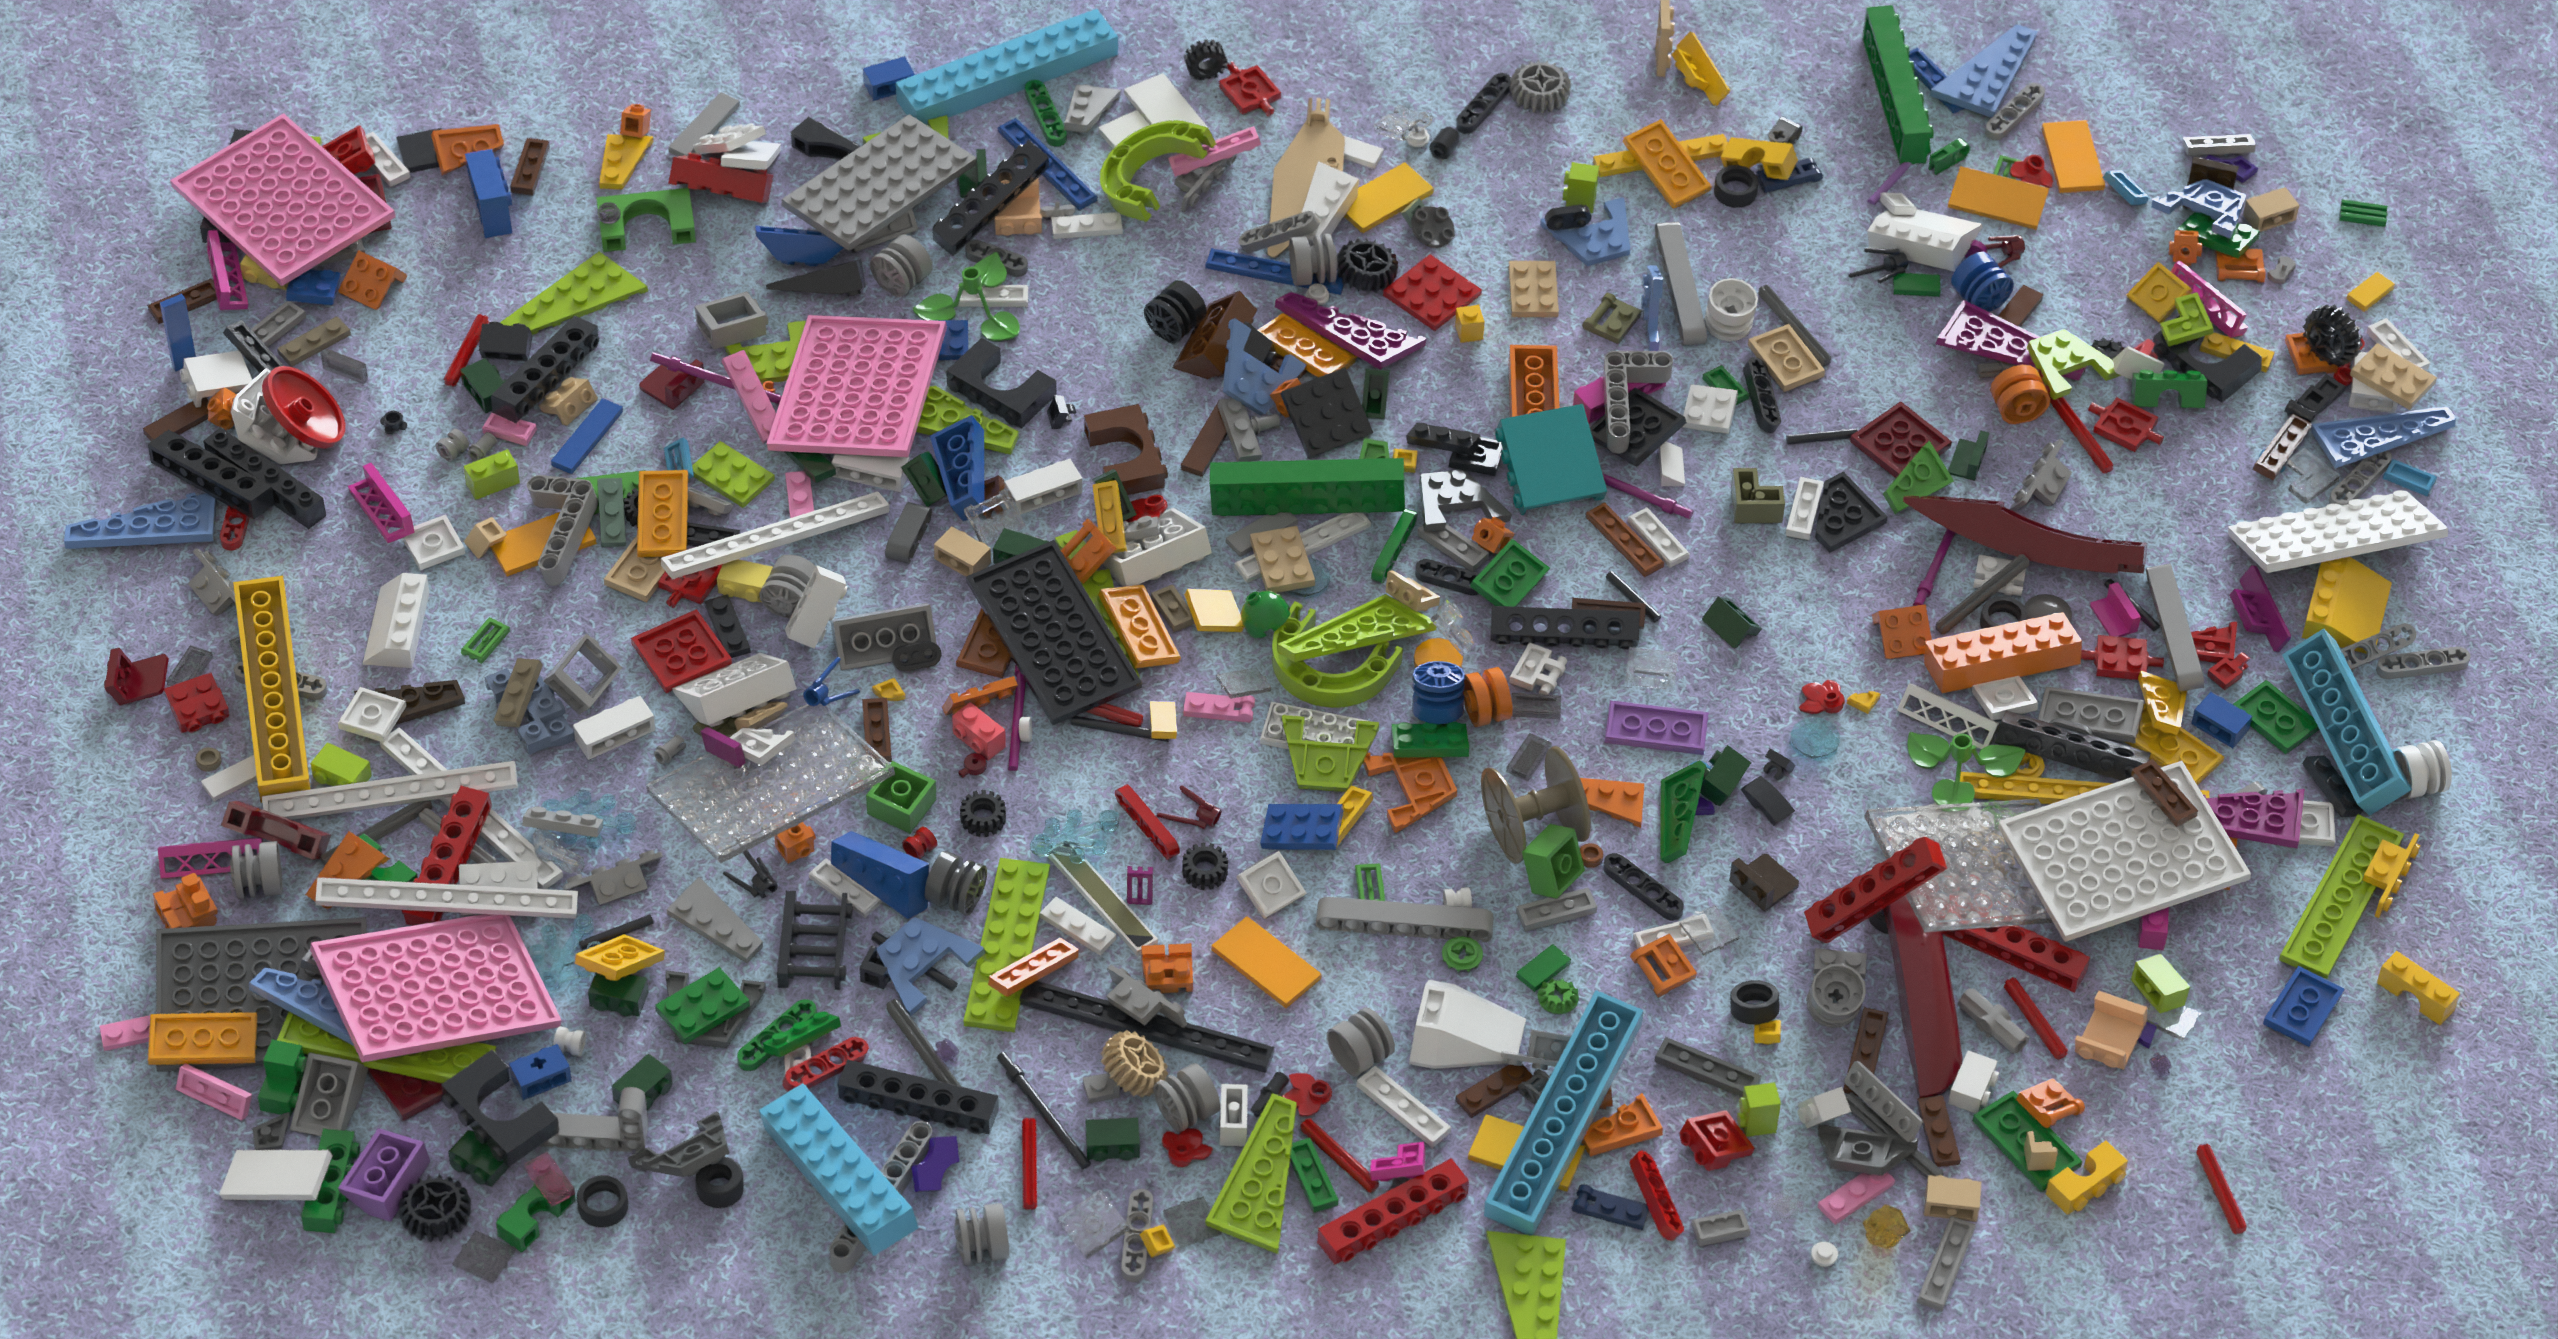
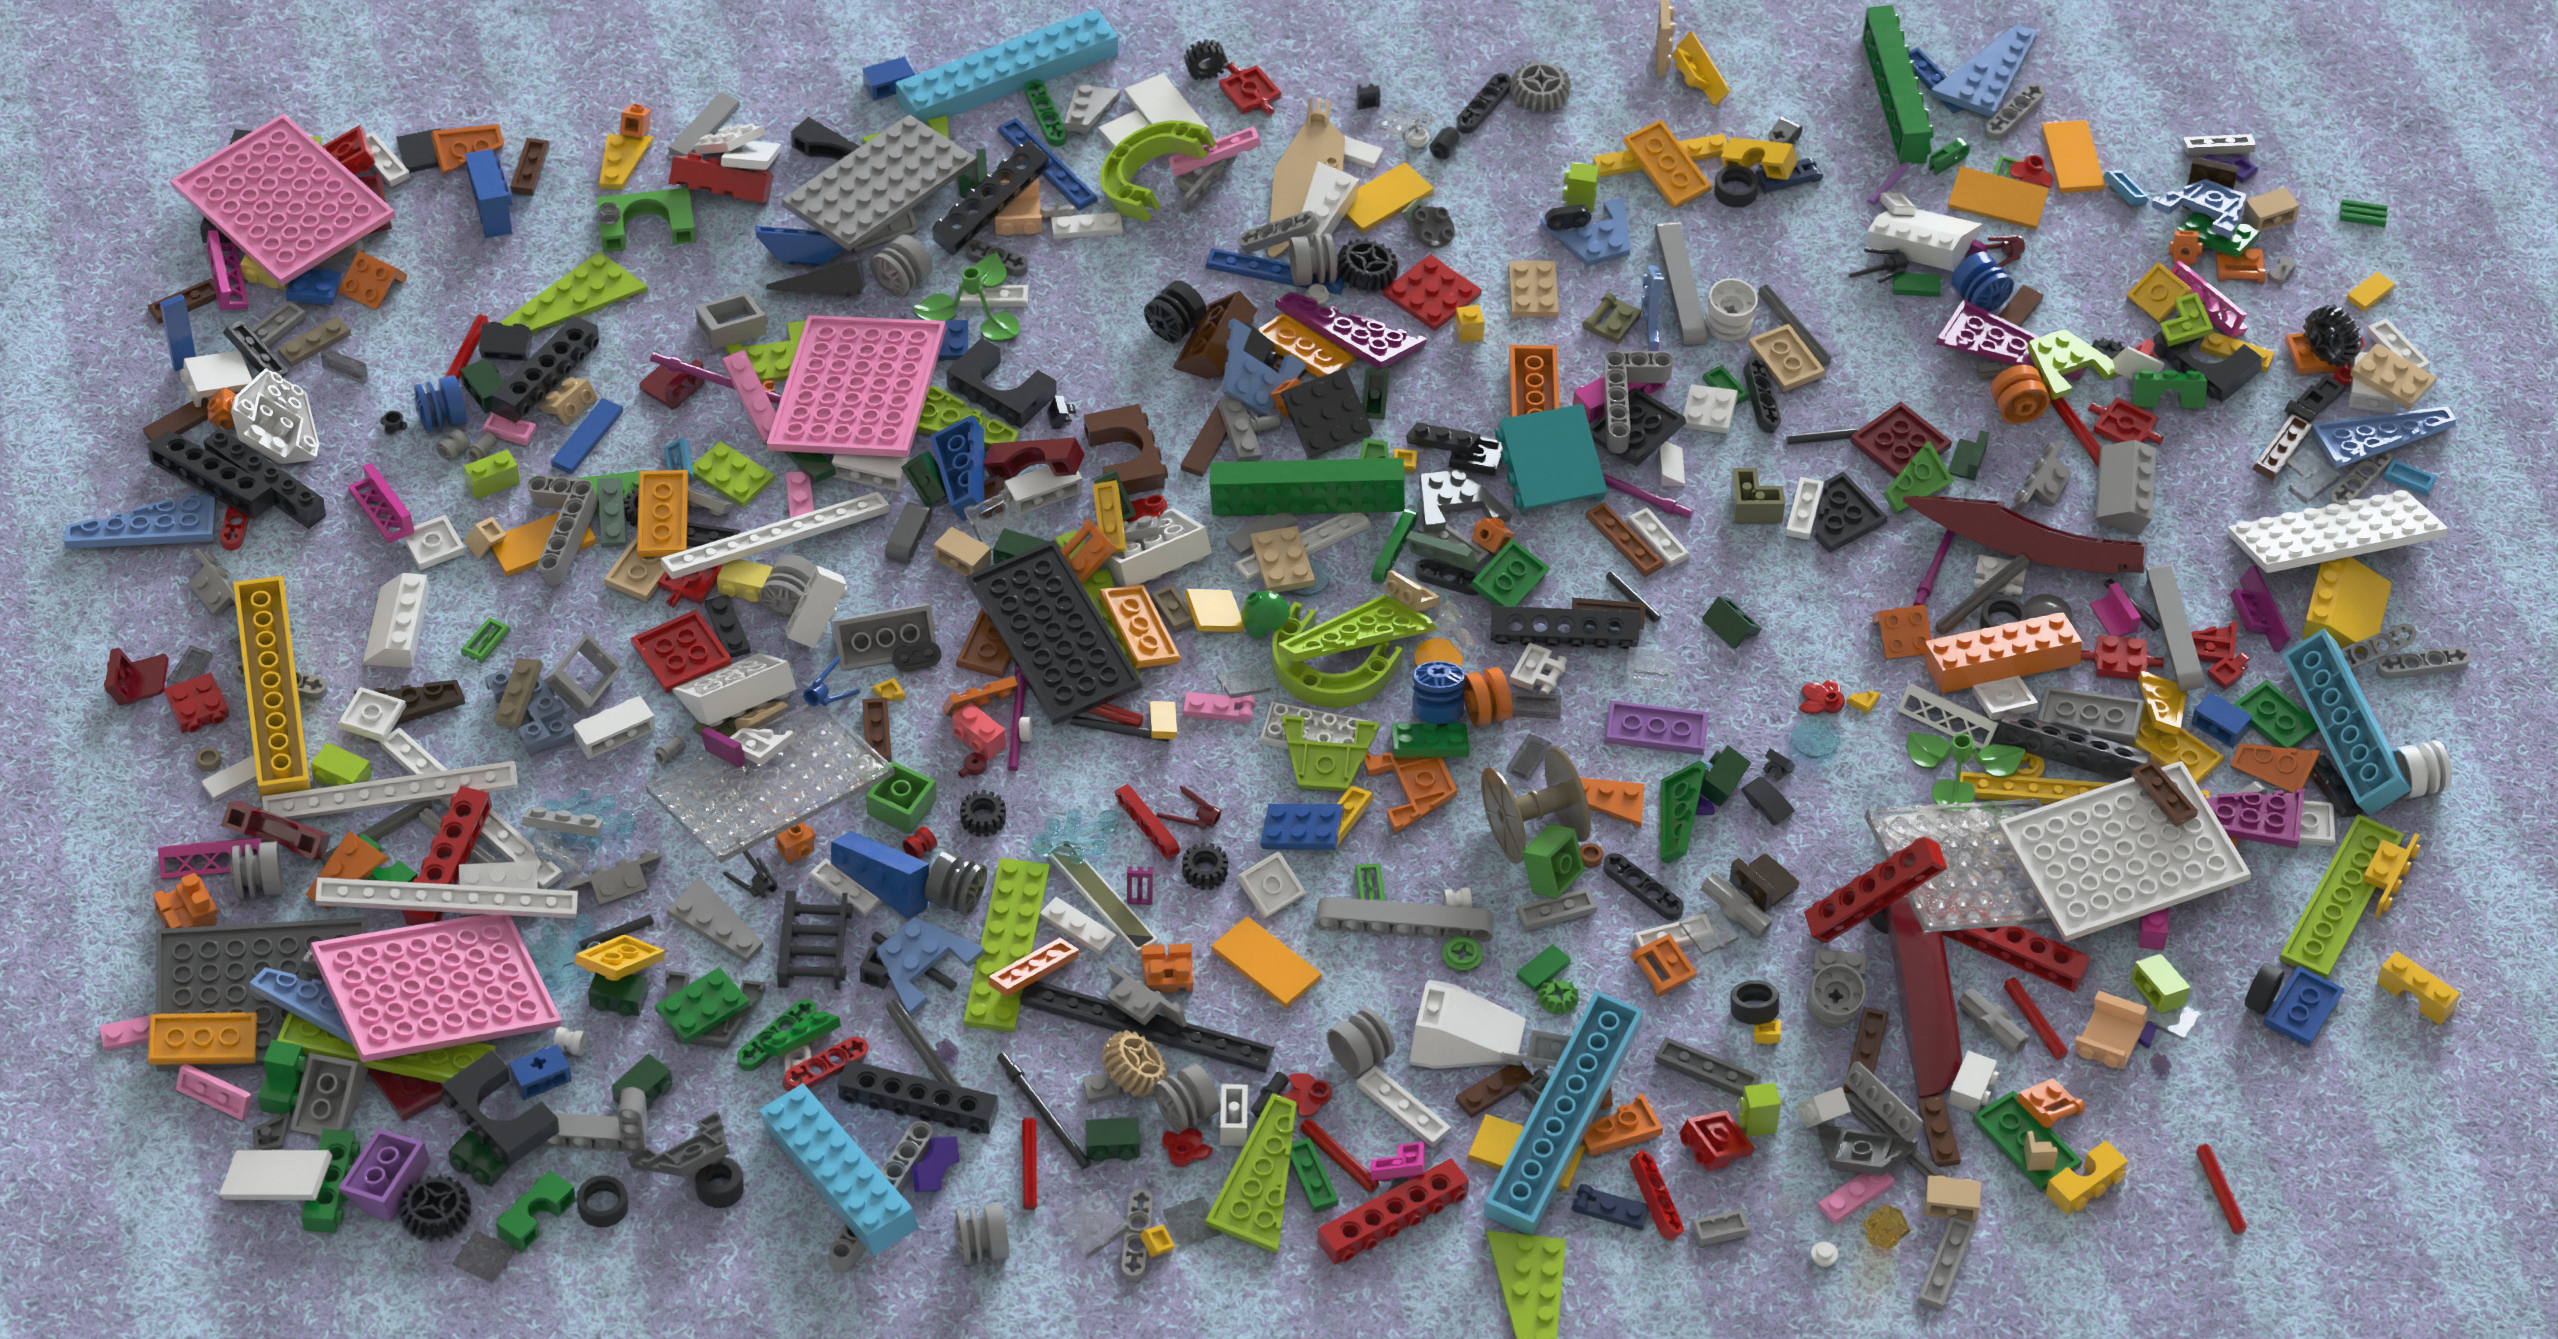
red dish [262,366,346,449] -> none
clear pink plate [524,1152,575,1207] -> none
none -> blue wheel [414,375,467,433]
none -> dark red arch [983,438,1085,480]
none -> black tile [1356,83,1381,110]
none -> sand green plate [1406,531,1478,572]
none -> light grey piece [1700,872,1773,937]
none -> light grey slope [2095,440,2156,535]
none -> orange wing [2230,743,2321,793]
none -> black tyre [2244,962,2284,1014]

